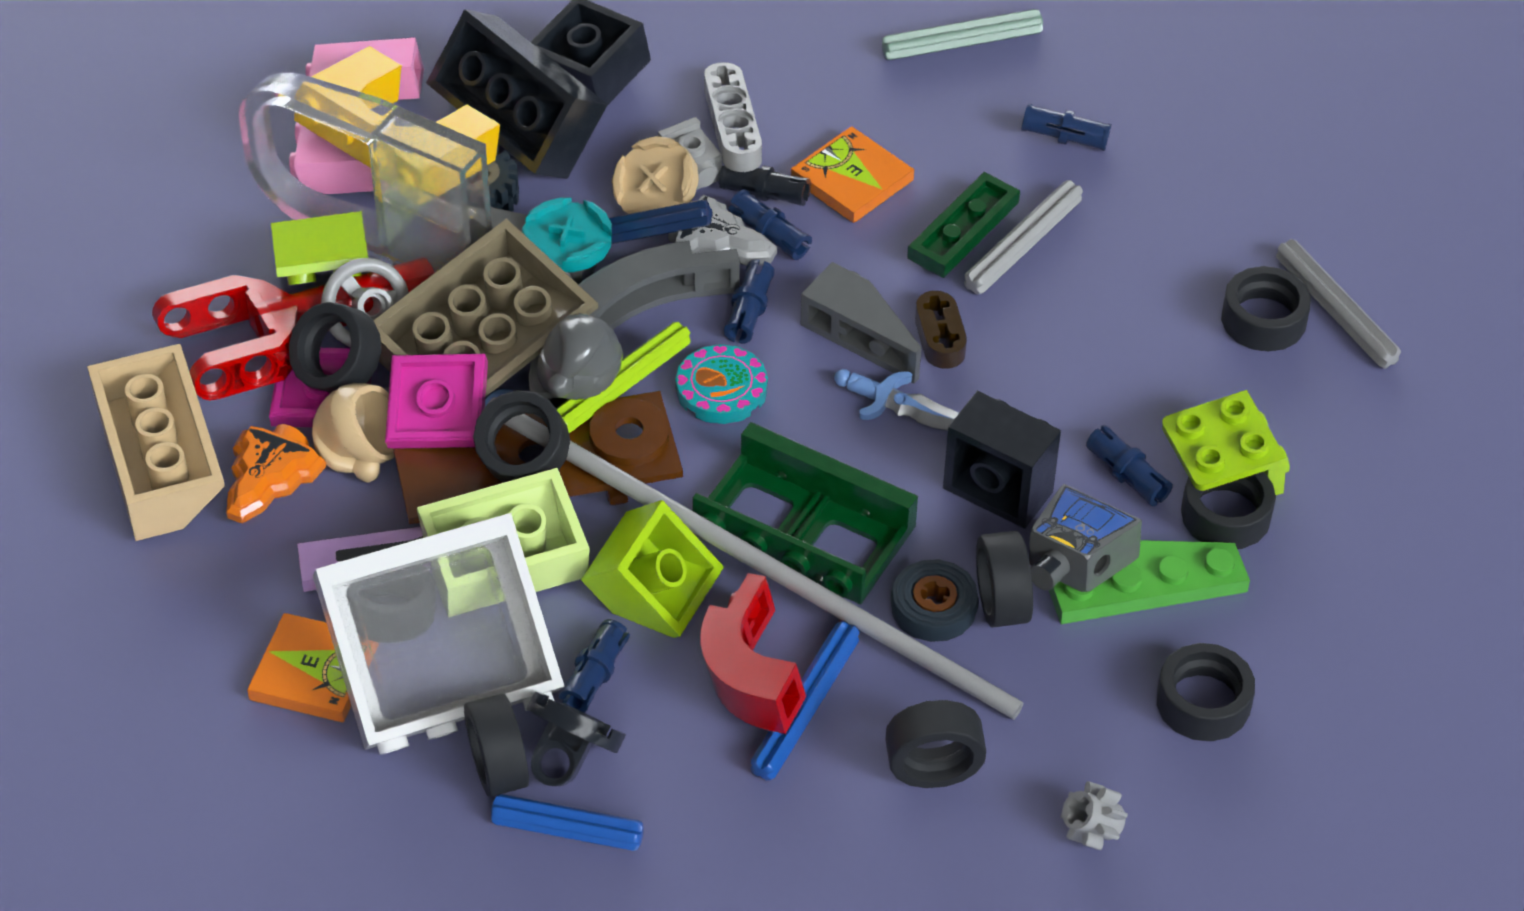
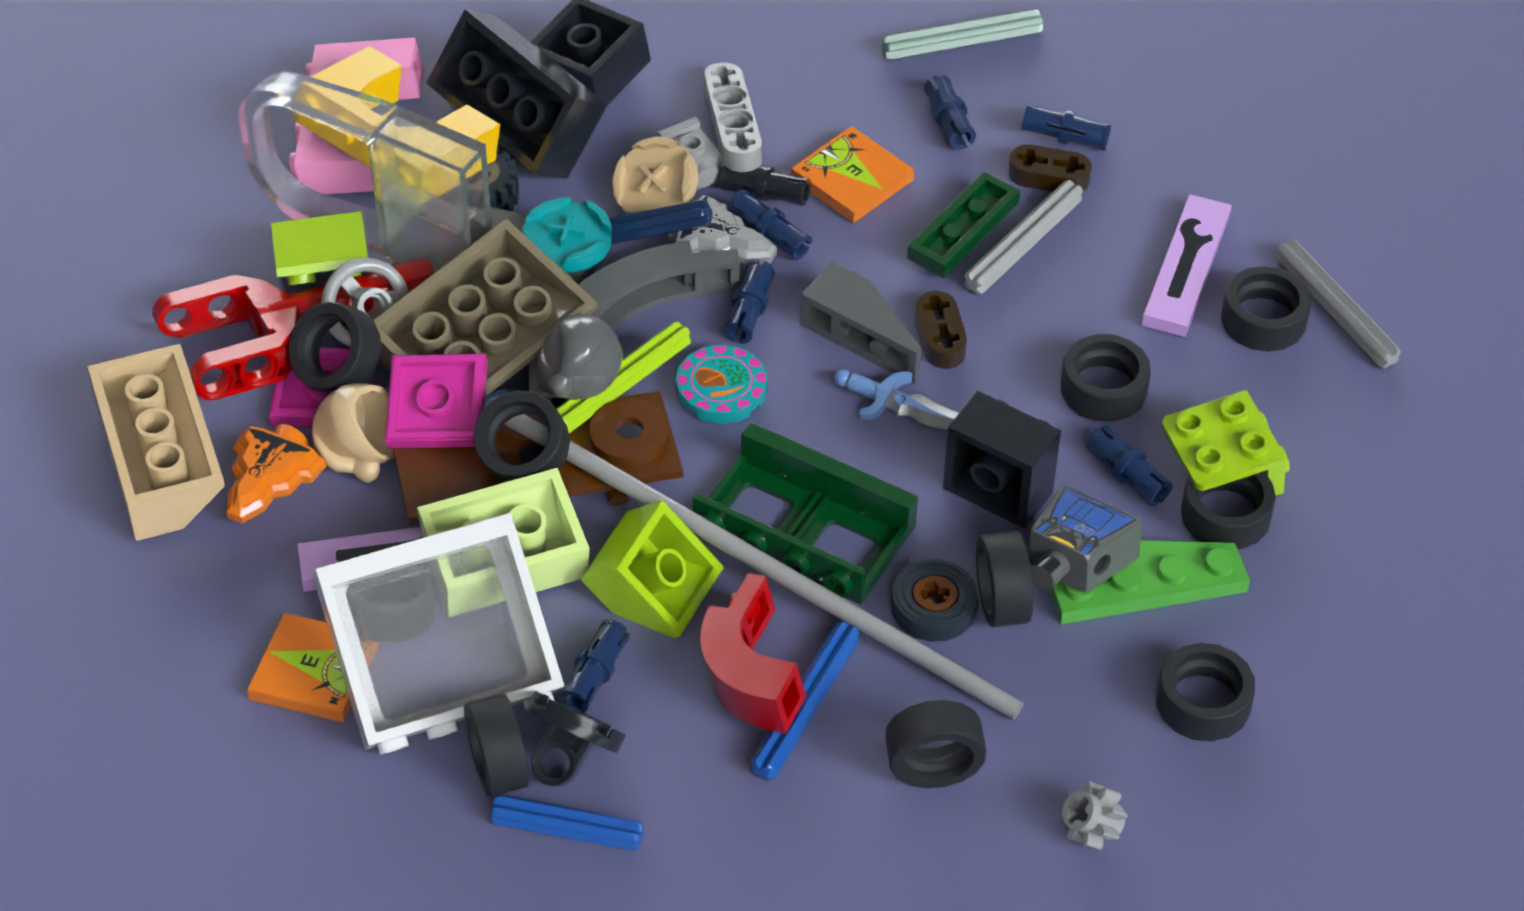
none -> dark blue pin [924,74,976,149]
none -> dark brown beam [1008,145,1092,192]
none -> black tyre [1061,334,1151,422]
none -> lavender tile [1142,194,1232,337]

